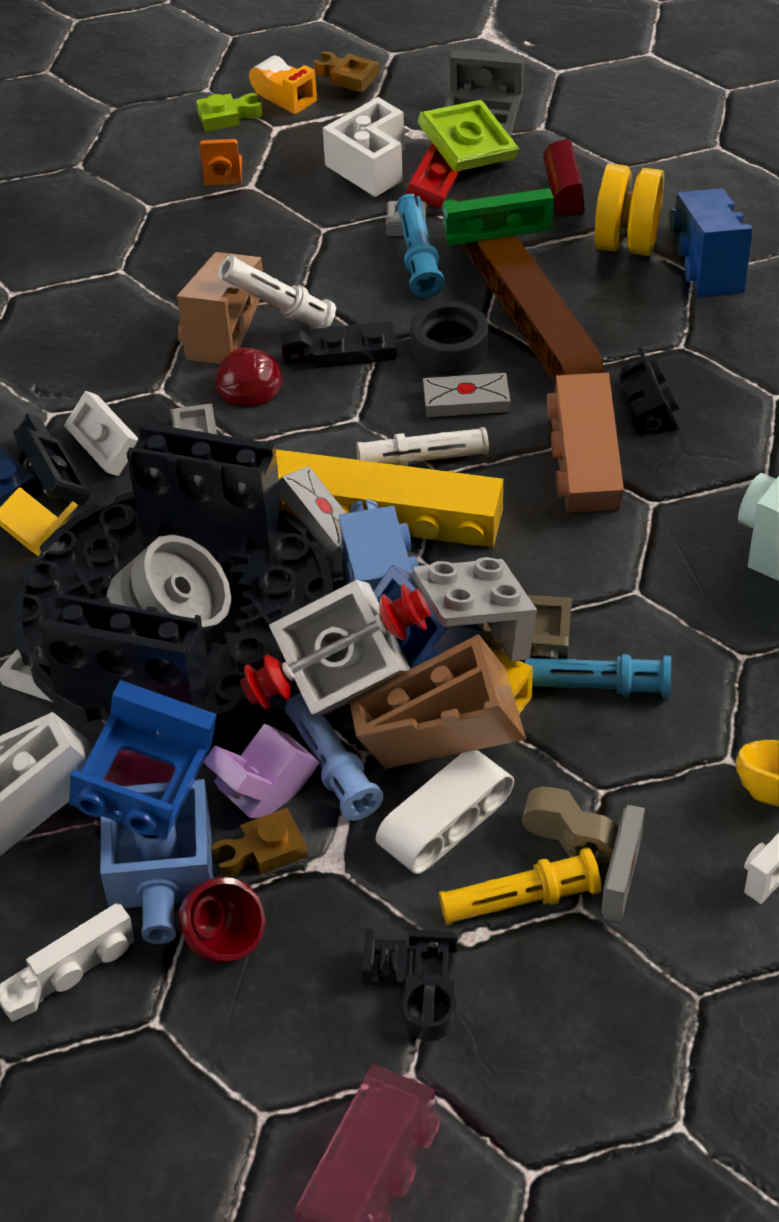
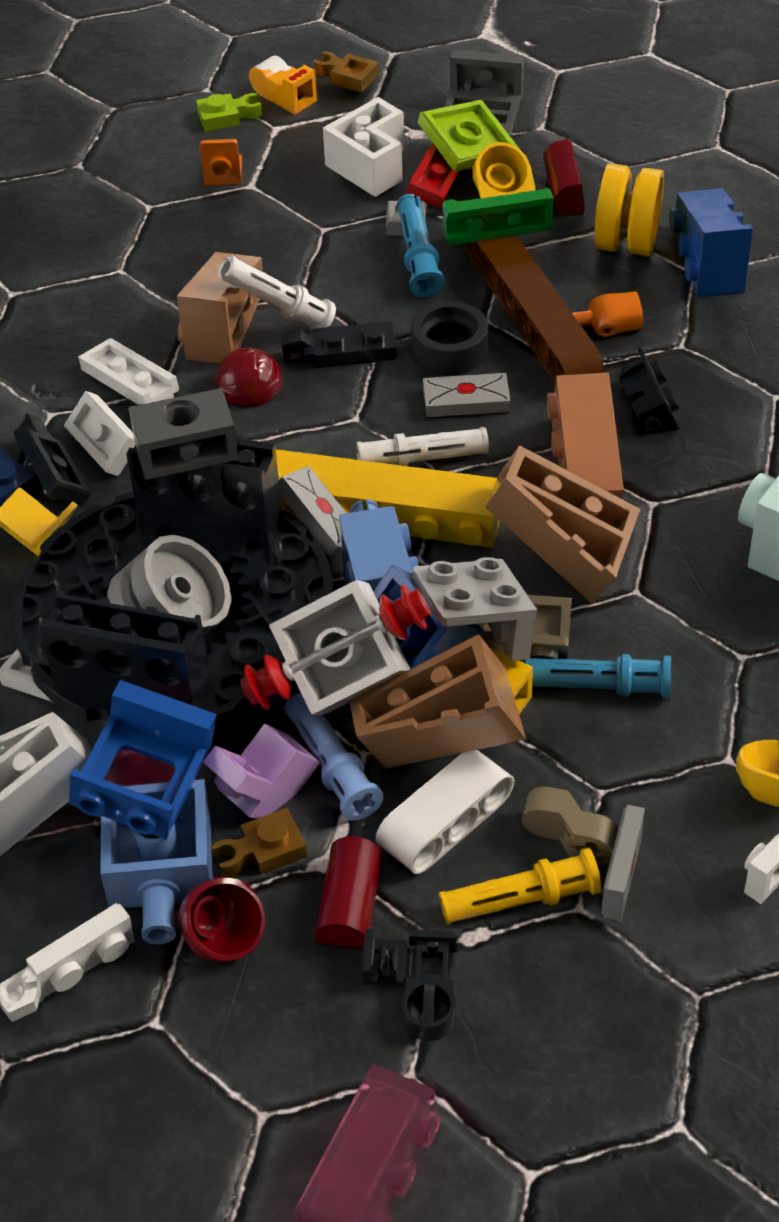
none -> white hinge [78,338,179,405]
none -> dark grey brick [129,388,238,480]
none -> dark red brick [315,836,382,948]
none -> yellow cap [472,142,536,198]
none -> medium nougat wedge [485,445,640,604]
none -> orange piece [572,291,643,337]

